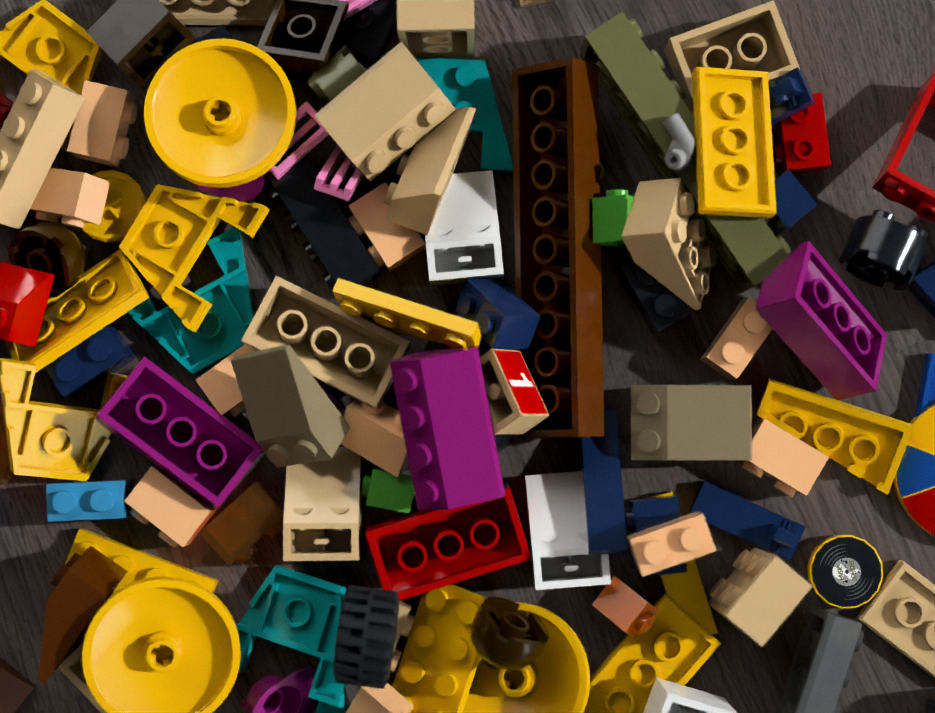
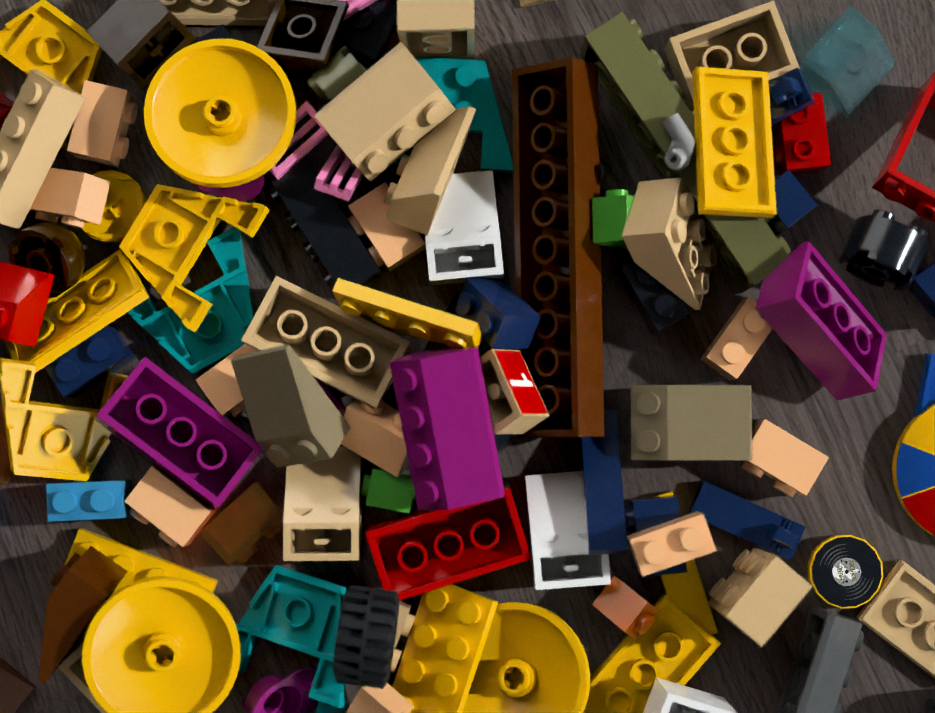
dark brown cylinder [471,597,549,670] -> none
yellow wing [757,378,913,495] -> none
none -> clear light blue slope [798,5,896,118]

